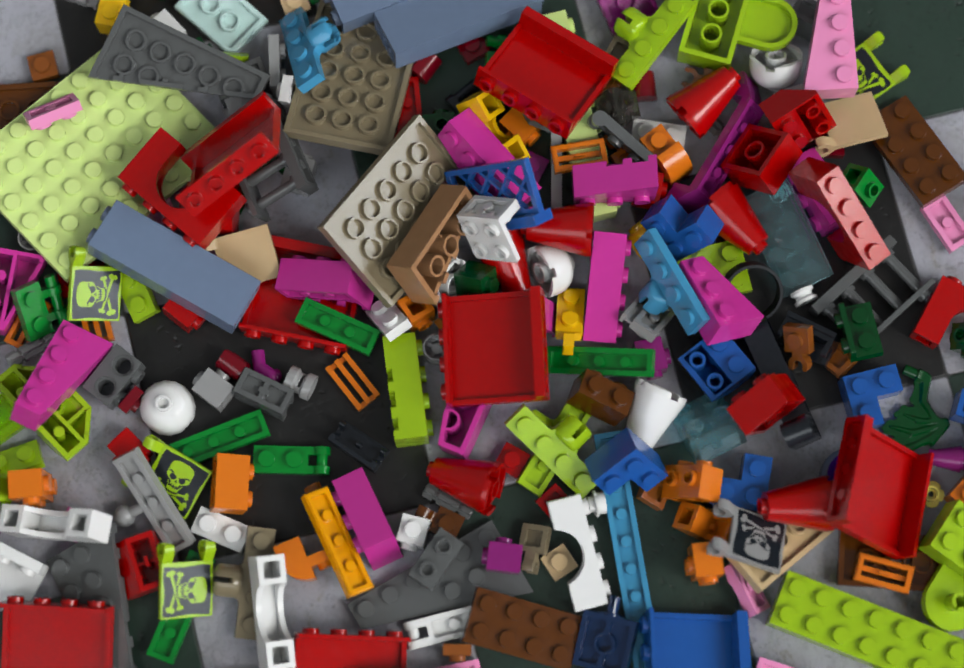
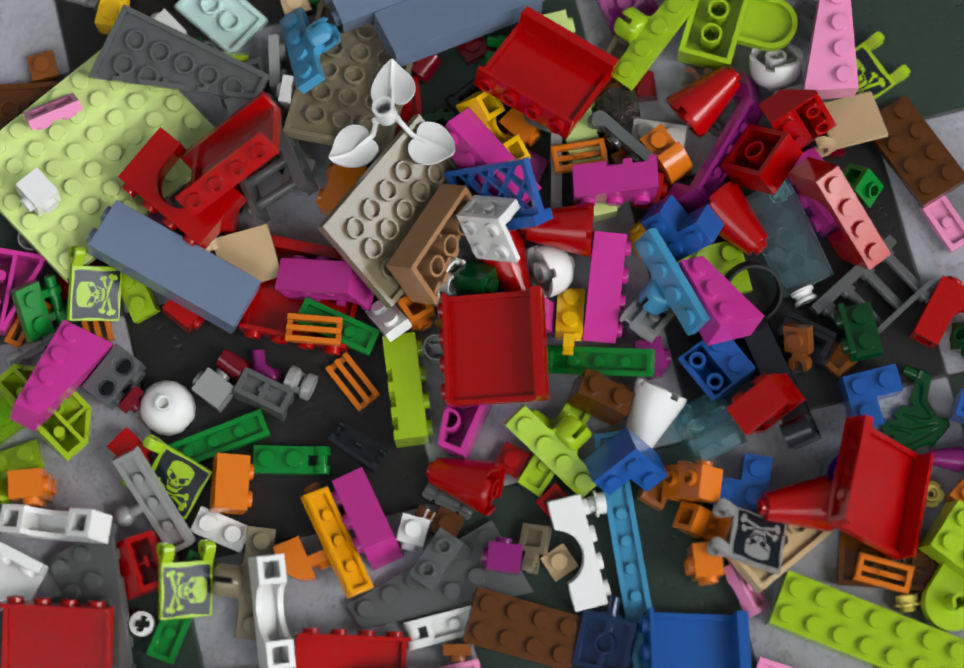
none -> white brick [15,168,61,217]
none -> white bush [129,611,156,637]
none -> orange tile [285,313,343,346]
none -> orange brick [316,163,368,215]
none -> white plant [328,59,455,168]
none -> light yellow plate [893,593,921,612]

